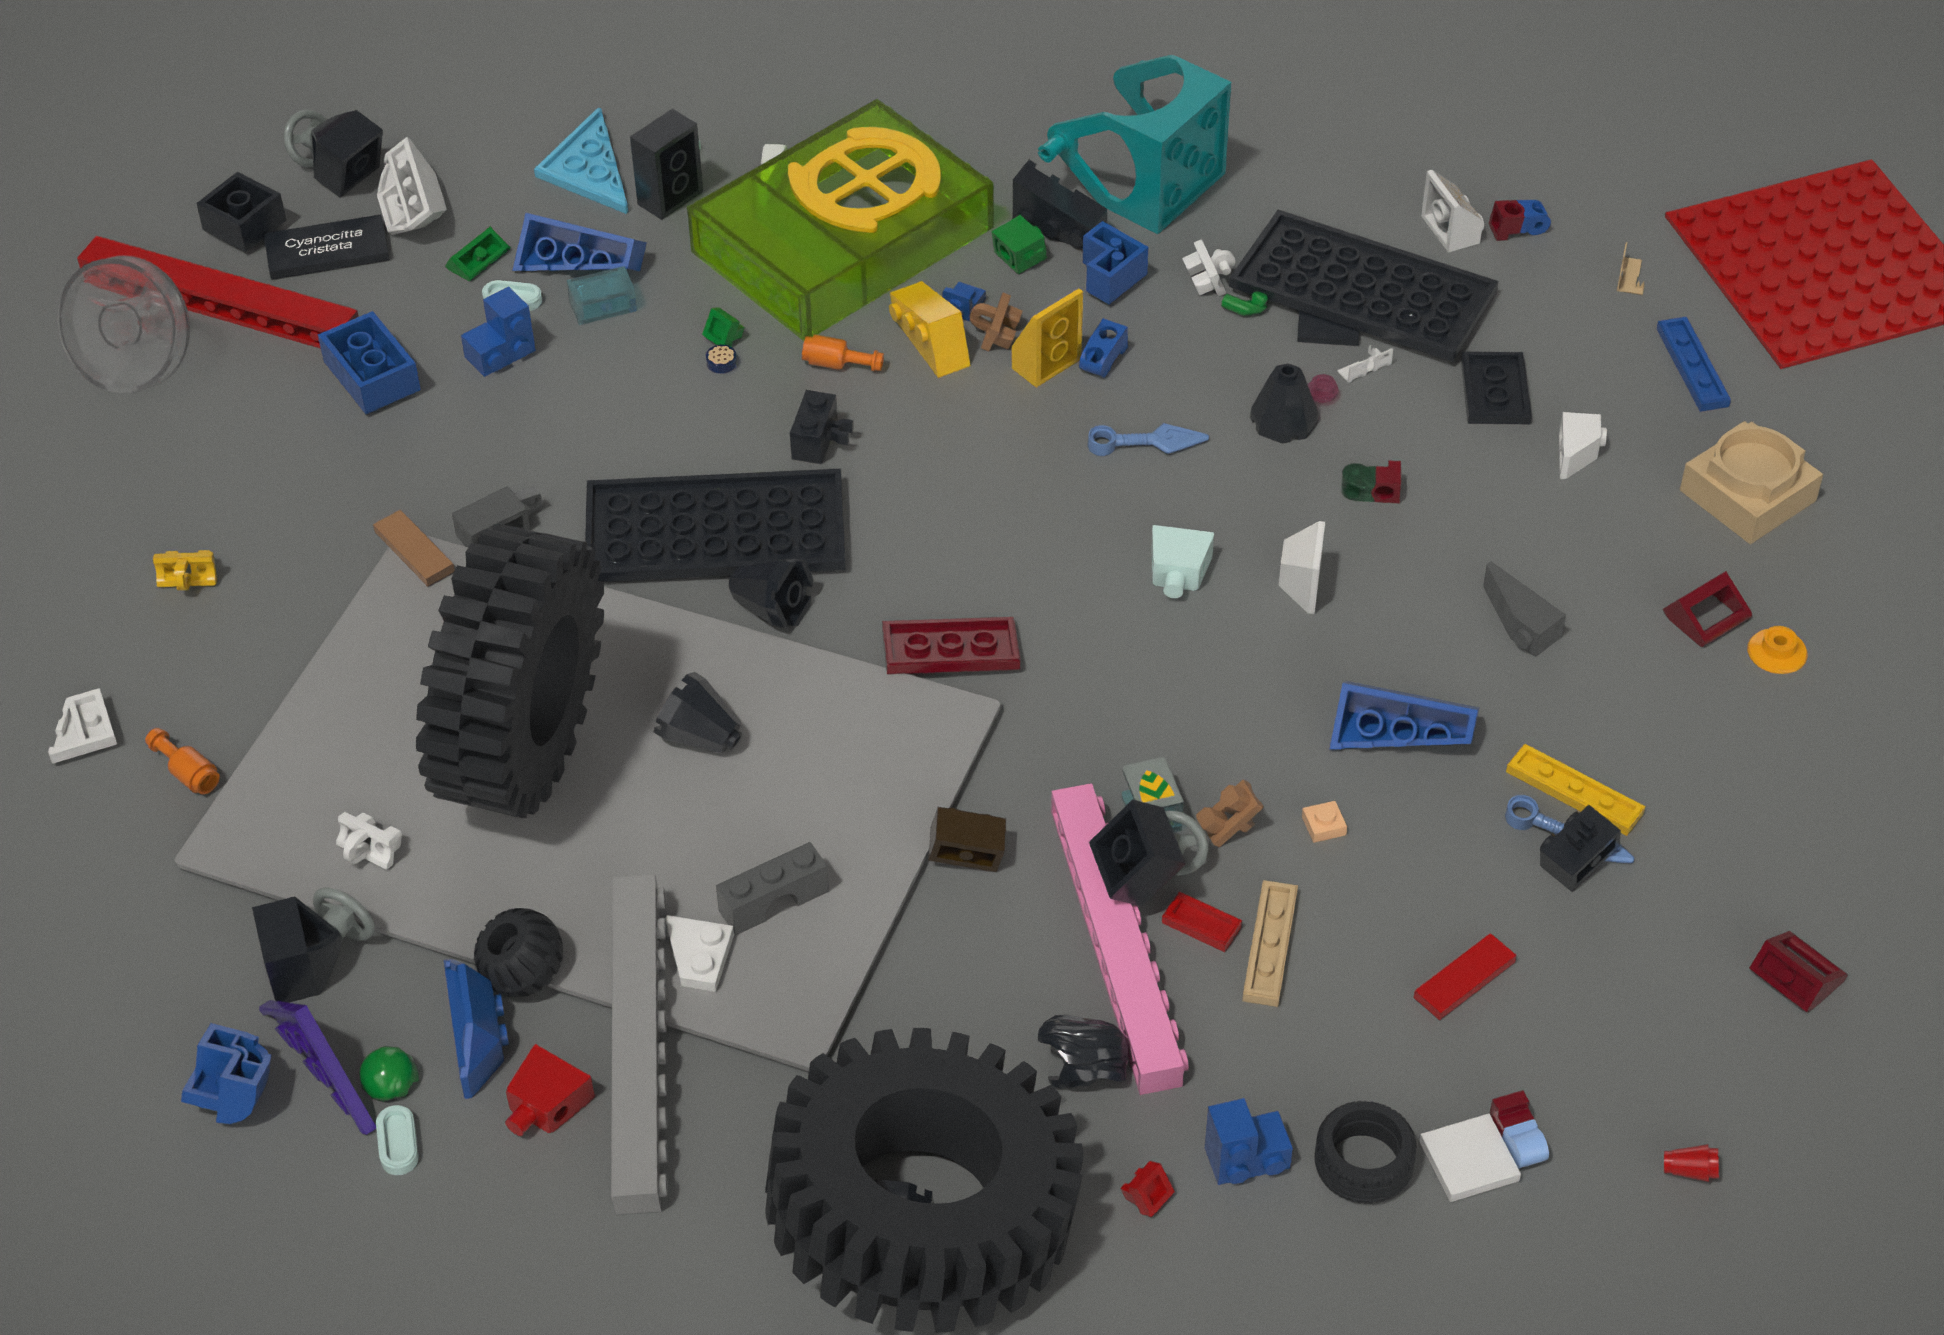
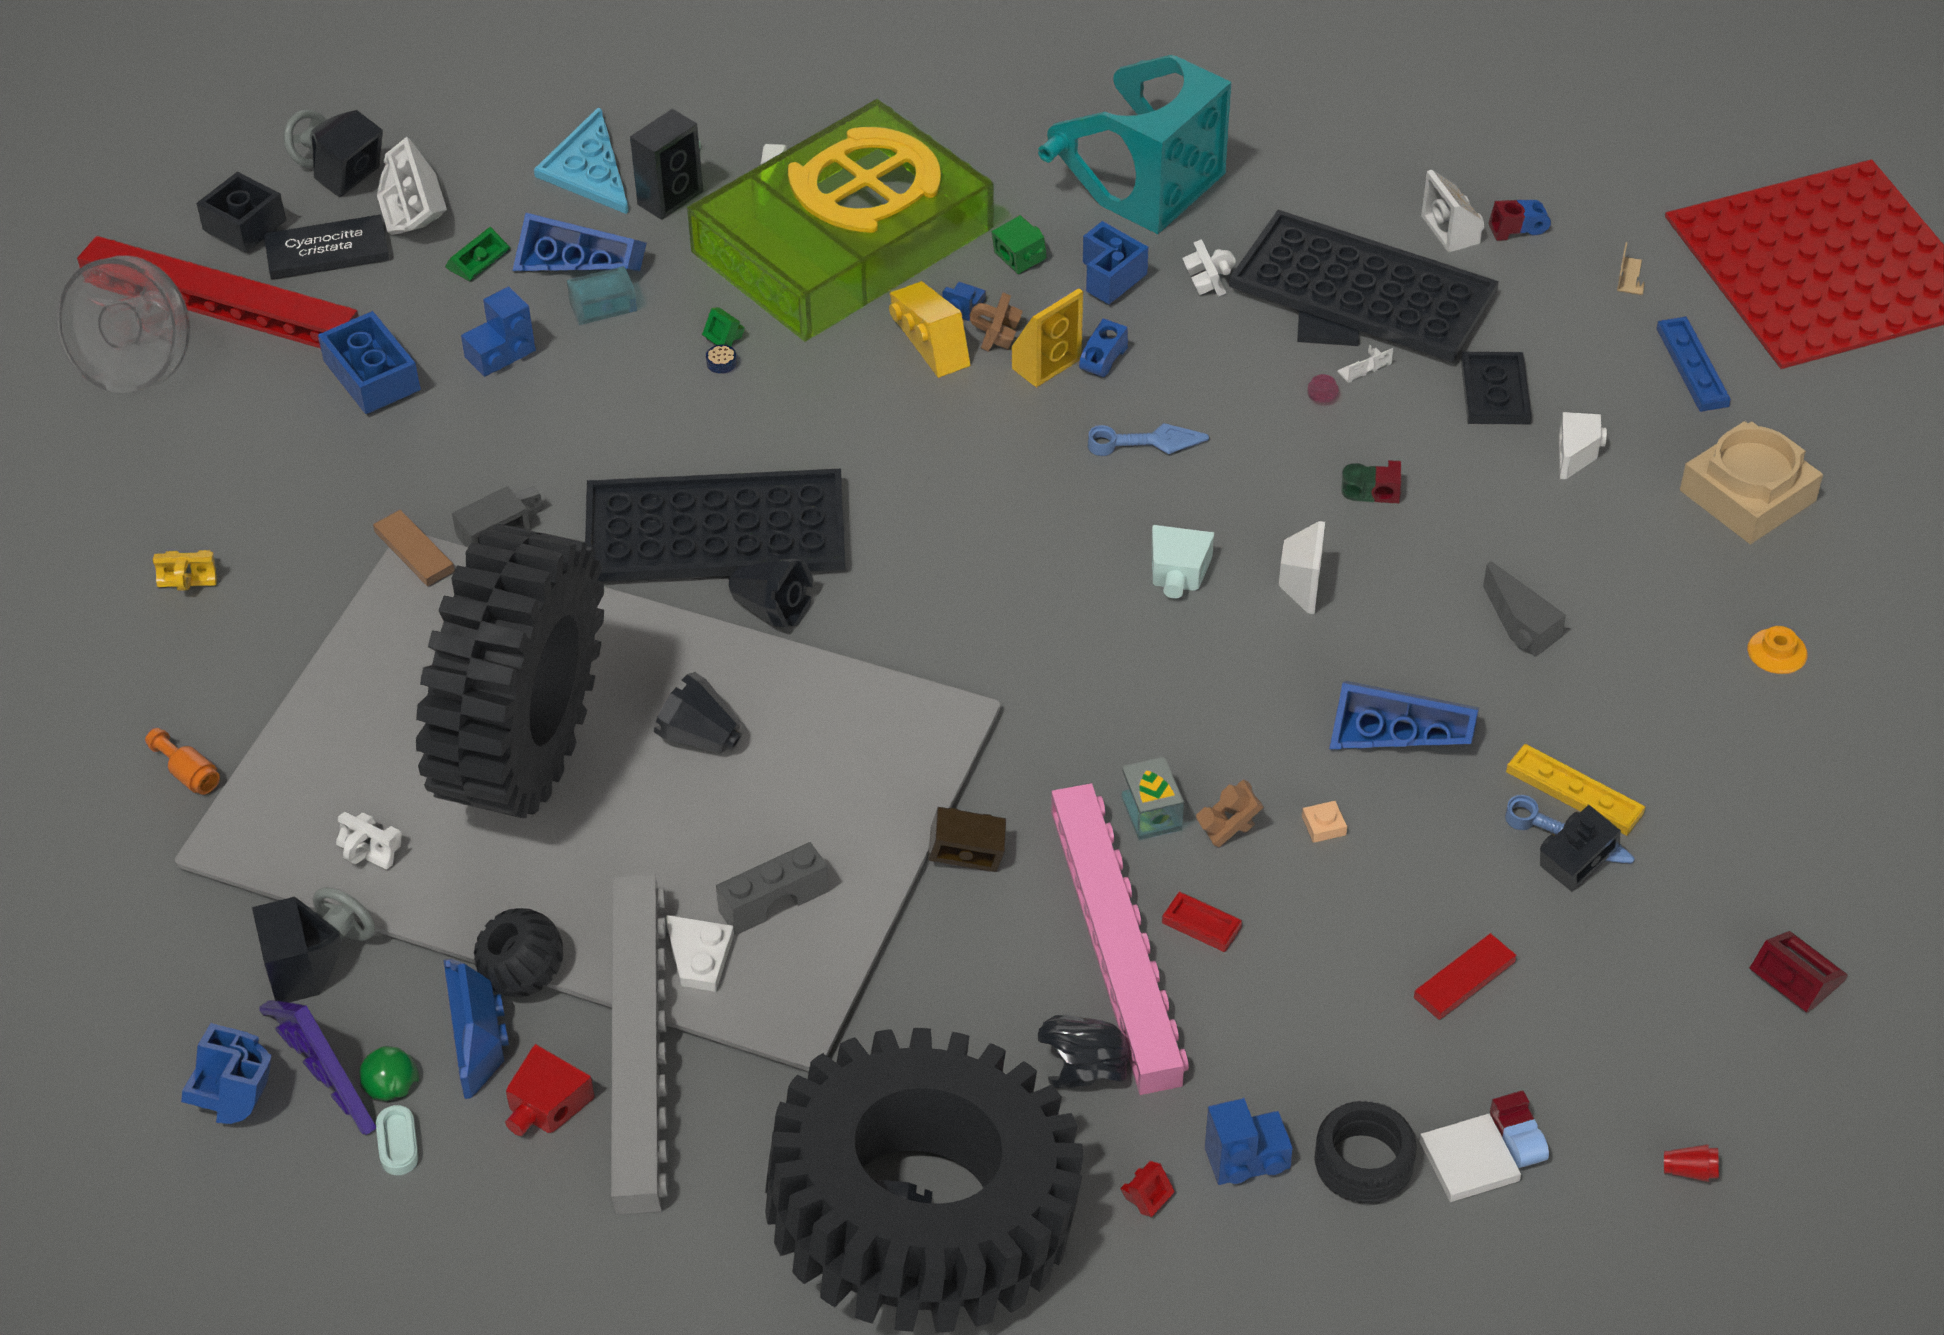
white wing [48,688,117,764] -> none
light aqua tile [482,280,542,311] -> none
black brick [790,390,854,464] -> none
orange piece [802,334,884,372] -> none
dark red tile [882,617,1020,674] -> none
black wedge [1012,159,1108,249] -> none
black piece [1089,799,1208,906] -> none
green arm [1221,291,1268,316] -> none
tan tile [1242,880,1298,1007] -> none
black cone [1250,363,1318,444] -> none
dark red tile [1662,571,1752,647] -> none

